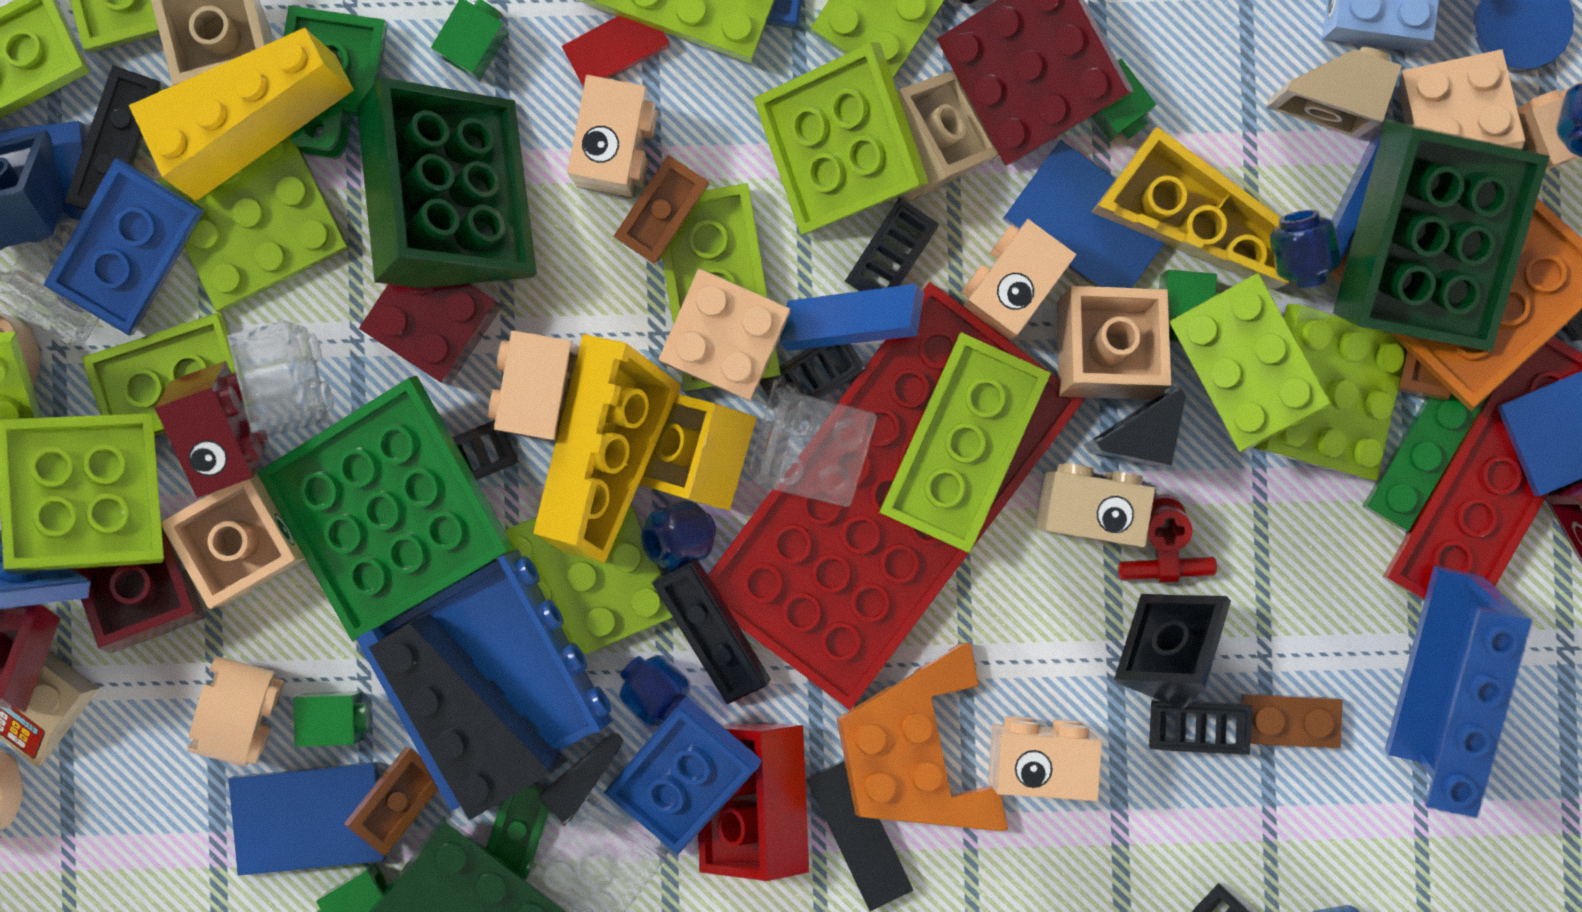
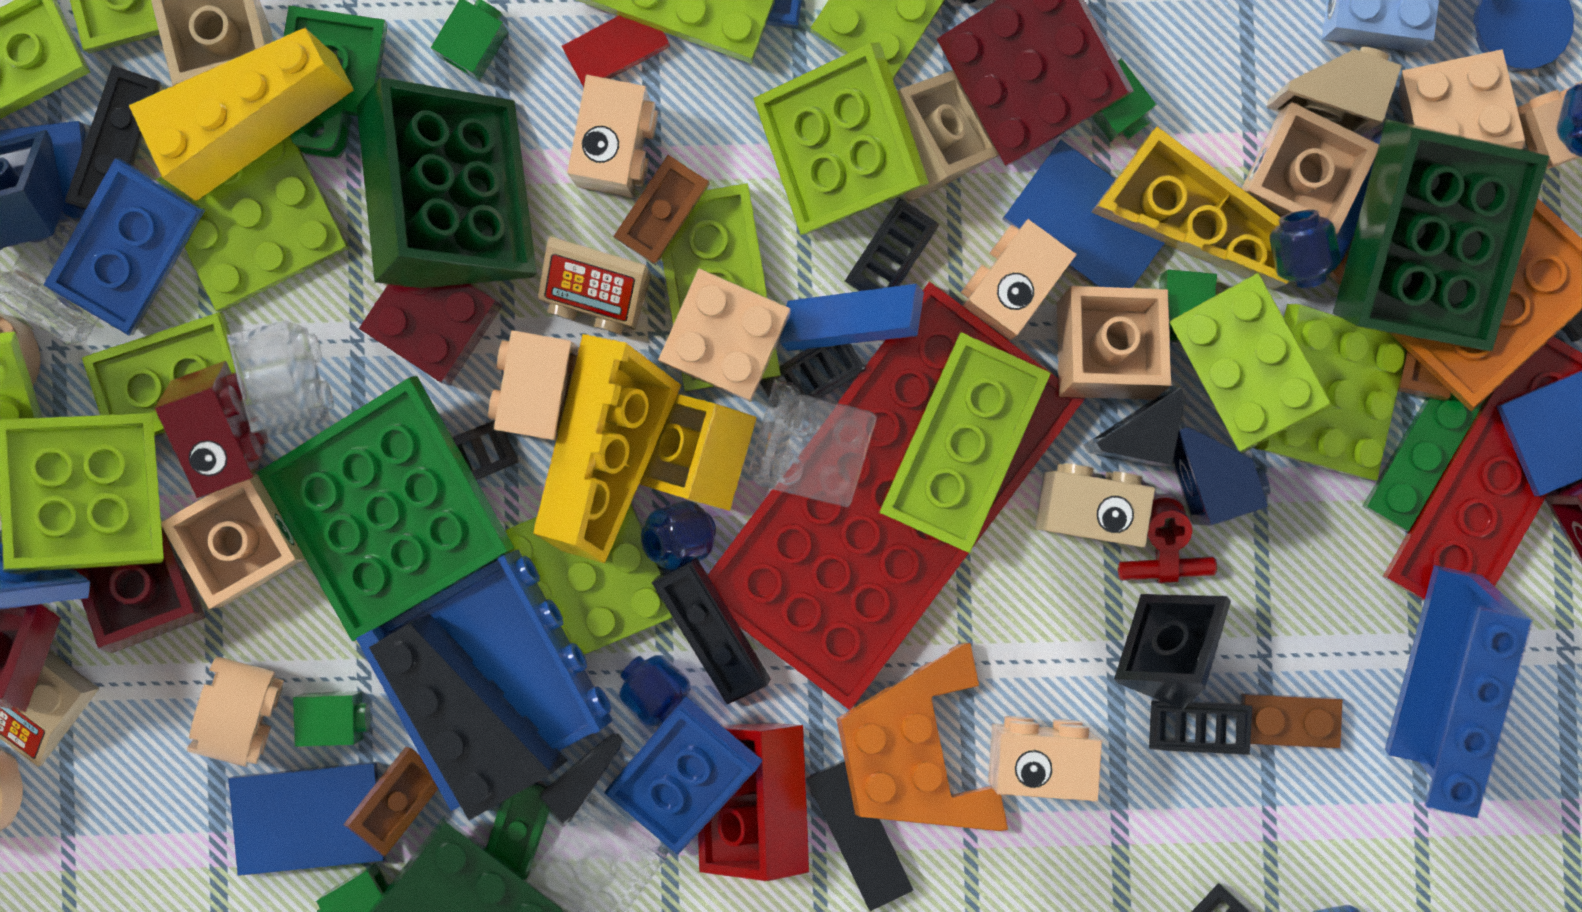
none -> slope [538,236,652,335]
none -> dark blue slope [1172,427,1270,526]
none -> light nougat brick [1241,102,1379,241]

